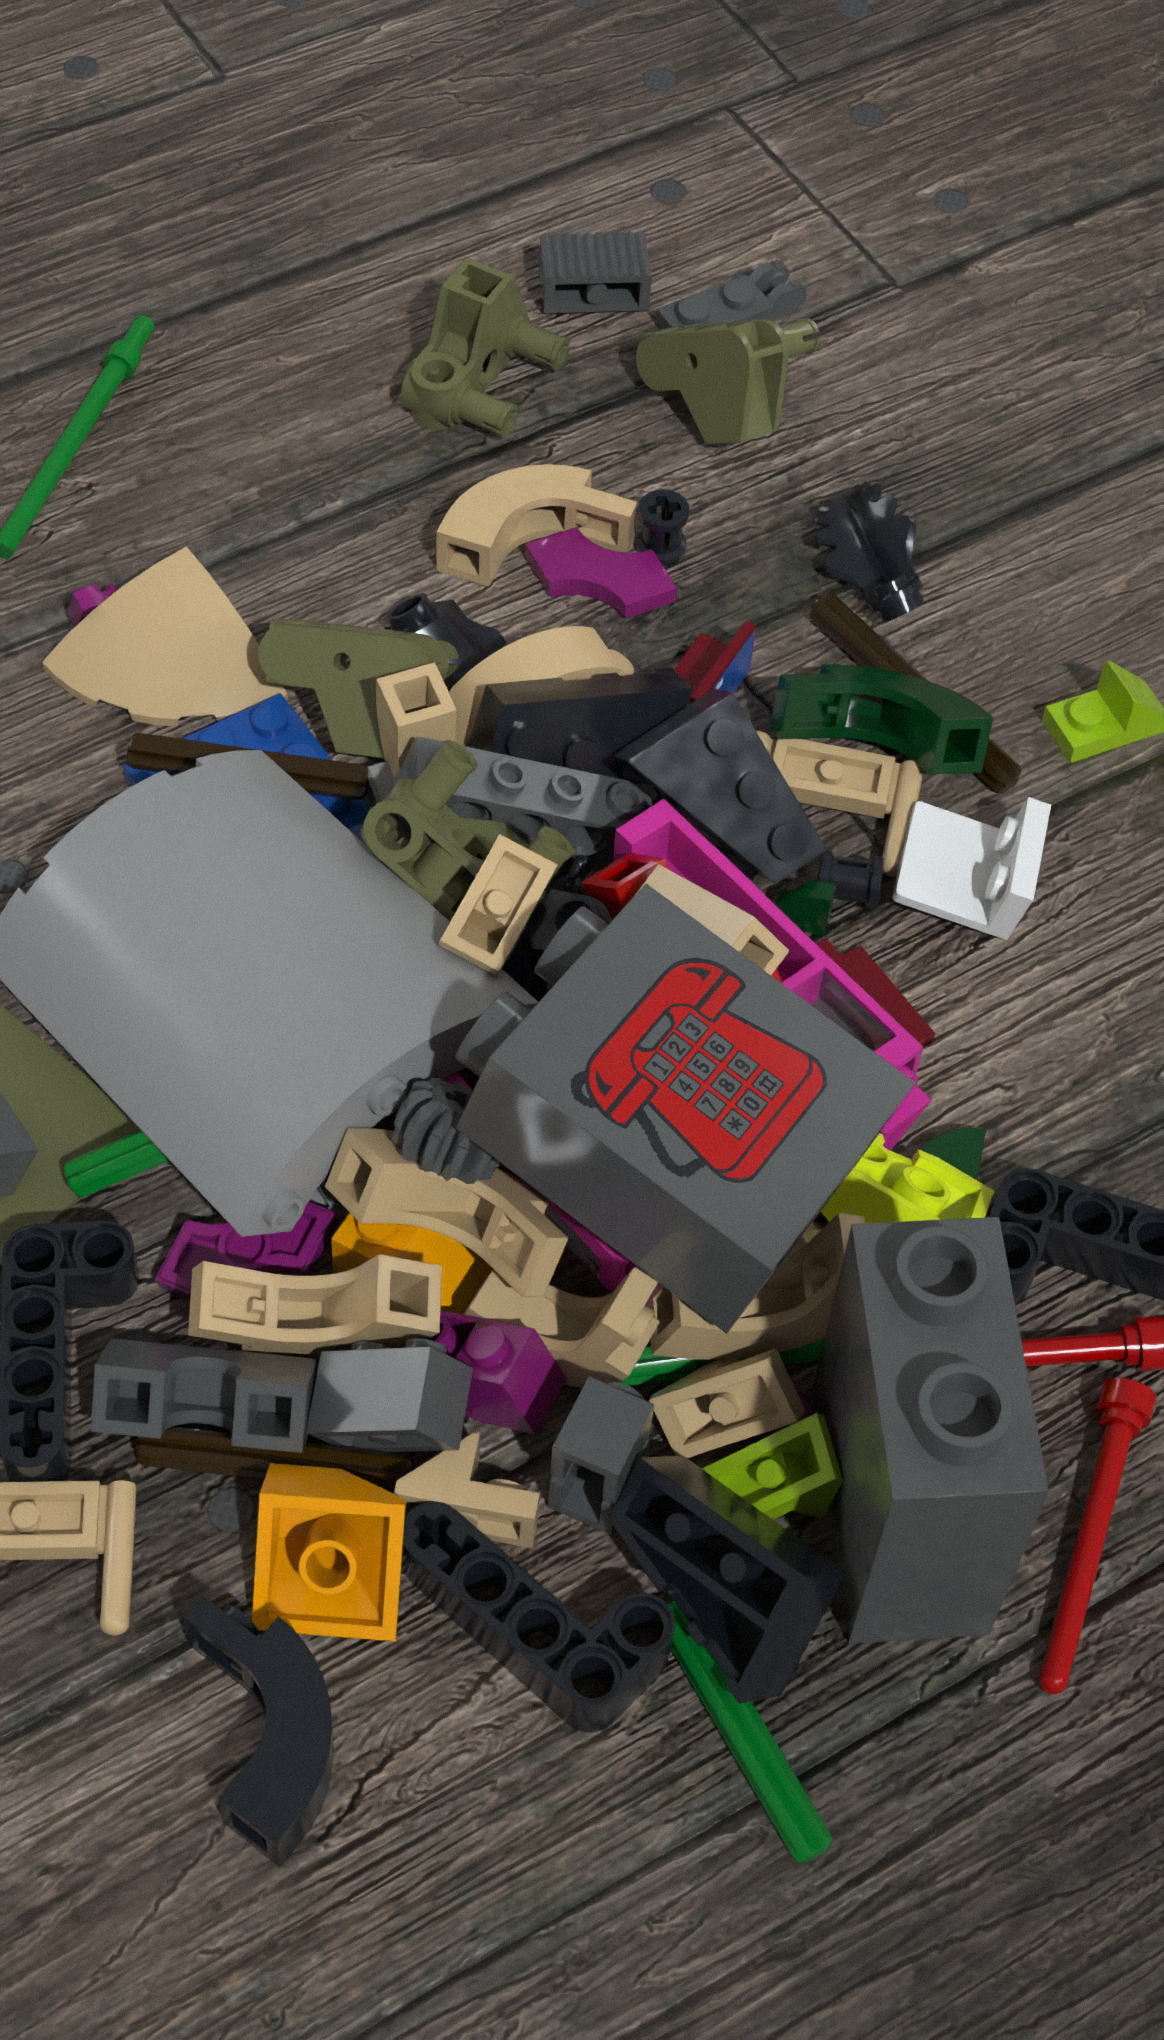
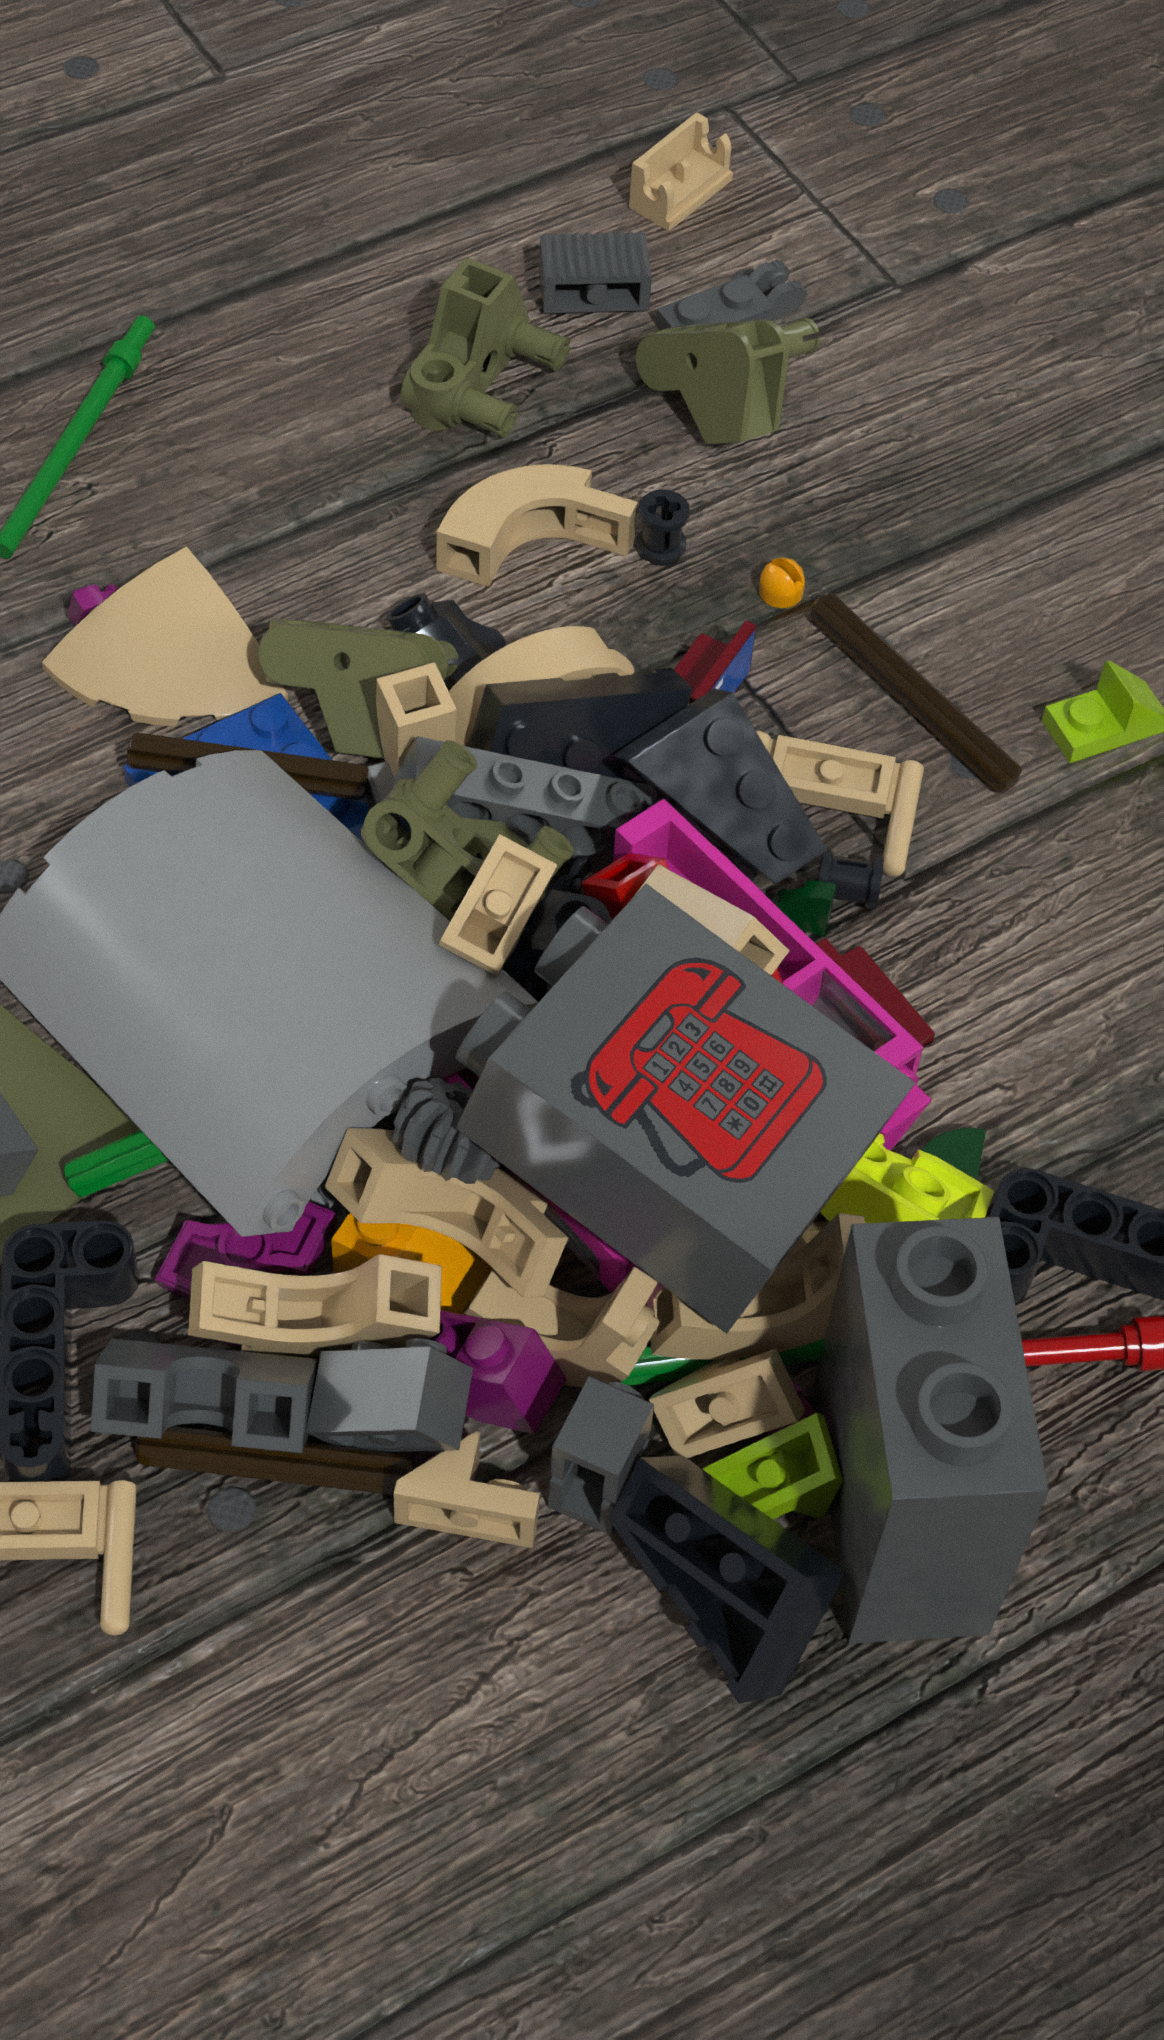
black arch [184,1596,334,1867] -> none
light orange slope [252,1463,406,1641] -> none
black beam [402,1502,675,1733] -> none
magenta tile [525,527,677,619] -> none
green axle [667,1601,832,1864] -> none
dark green arch [770,664,994,775] -> none
black plant [814,481,924,622] -> none
white bracket [892,797,1051,940] -> none
red piece [1039,1378,1157,1695] -> none
none -> tan hinge [629,112,733,231]
none -> light orange hinge [758,557,805,608]

